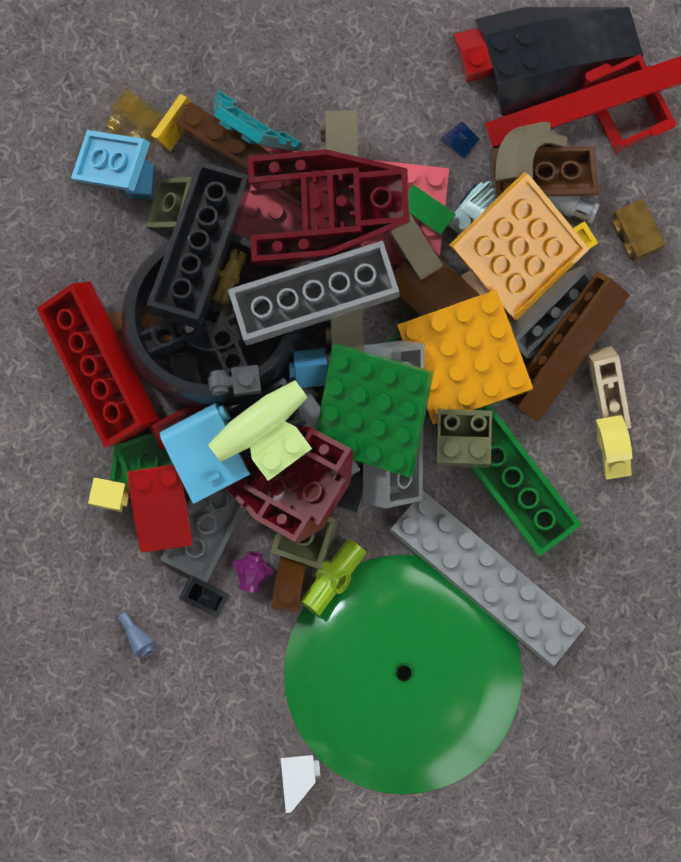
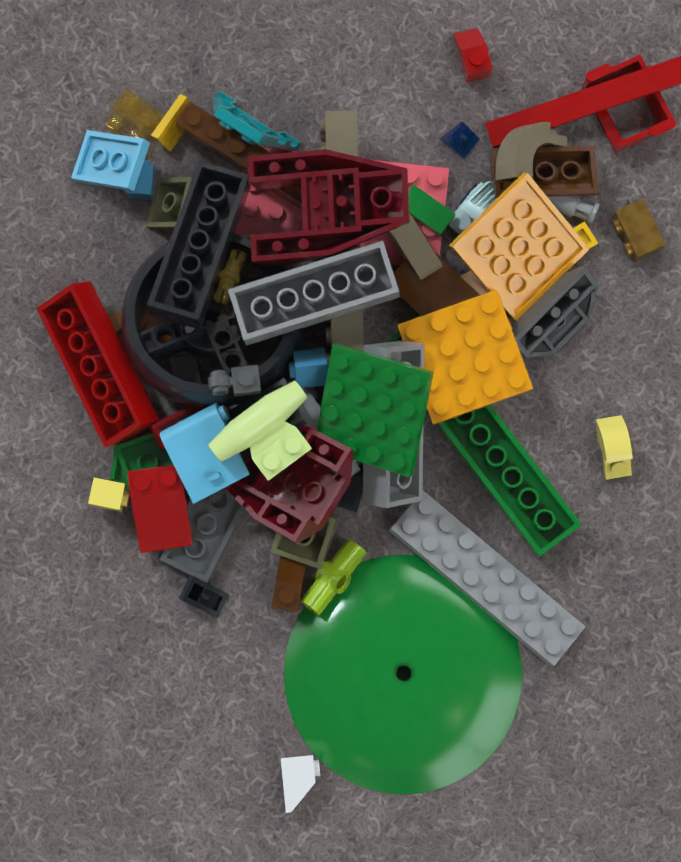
sand blue cone [117,612,156,659] -> none
magenta rock [232,551,274,593] -> none
olive slope [435,409,492,468] -> none
black wedge [476,7,643,116] -> none
reddish brown brick [505,272,630,422] -> none
tan slope [587,346,632,429] -> none

